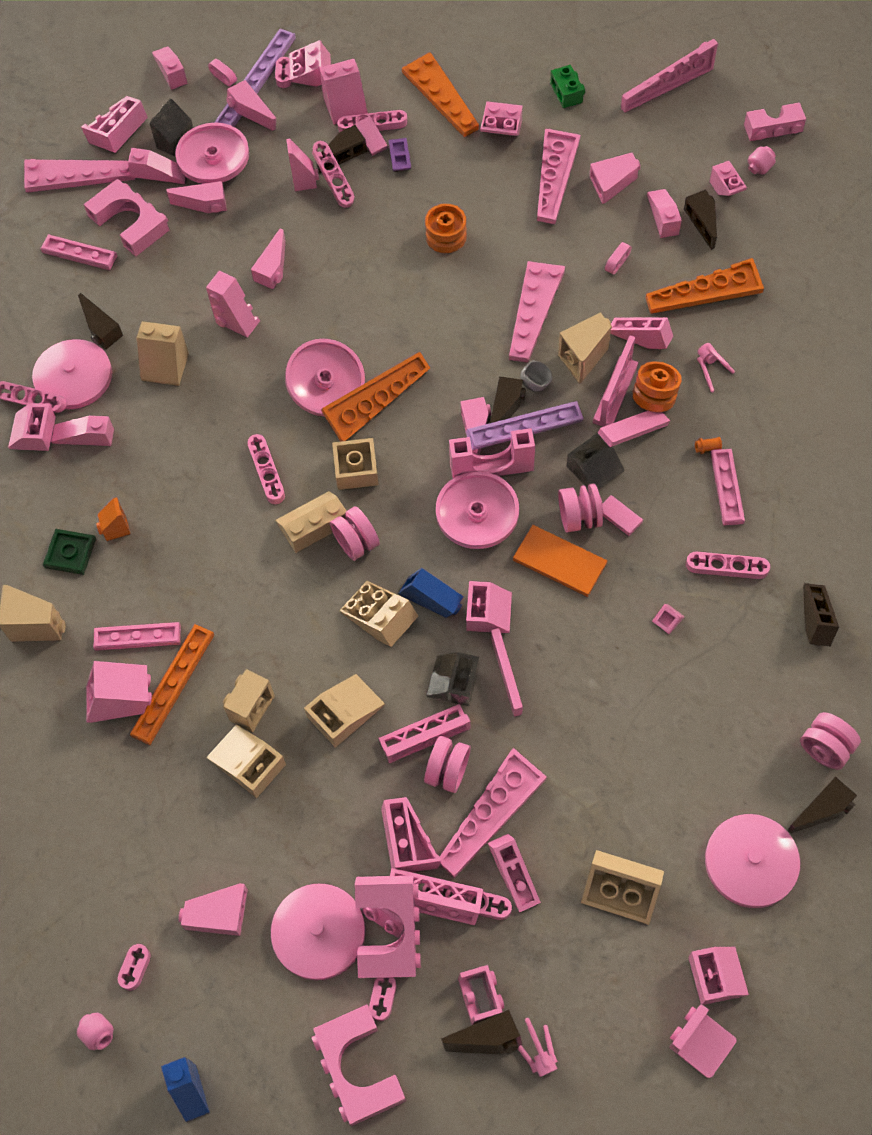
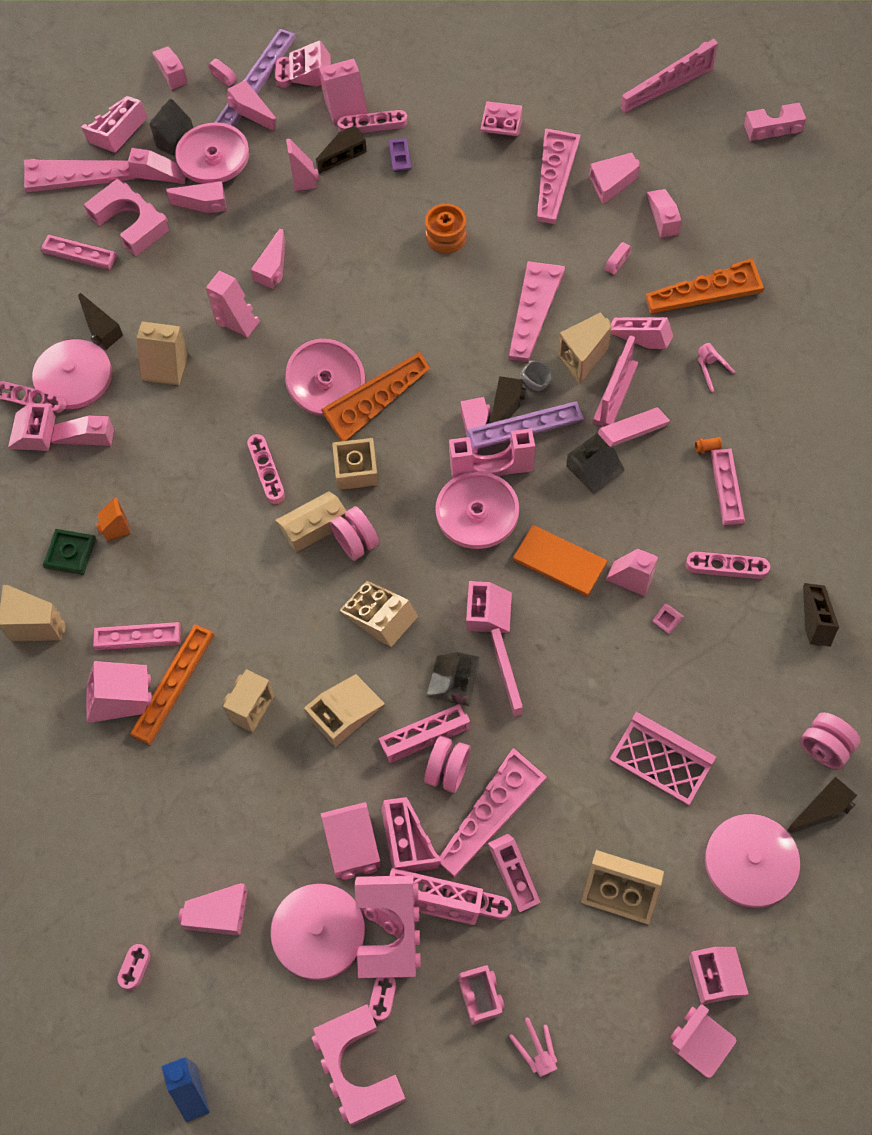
bright pink head [77,1013,114,1050] -> none
tan slope [207,724,286,799] -> none
bright pink beam [312,141,354,208] -> none
bright pink tile [354,116,388,156] -> none
blue slope [398,568,464,618] -> none
orange wing [402,52,479,138] -> none
dark brown slope [441,1010,522,1054] -> none
green brick [550,64,585,108] -> none
bright pink wheel [558,484,603,533] -> none
bright pink tile [603,495,643,536] -> none
orange wheel [632,361,682,412] -> none
dark brown slope [684,189,717,250] -> none
bright pink slope [709,161,747,196] -> none
bright pink head [748,146,776,175] -> none
none -> bright pink slope [321,802,382,880]
none -> bright pink slope [606,549,658,597]
none -> bright pink fence [610,712,716,806]

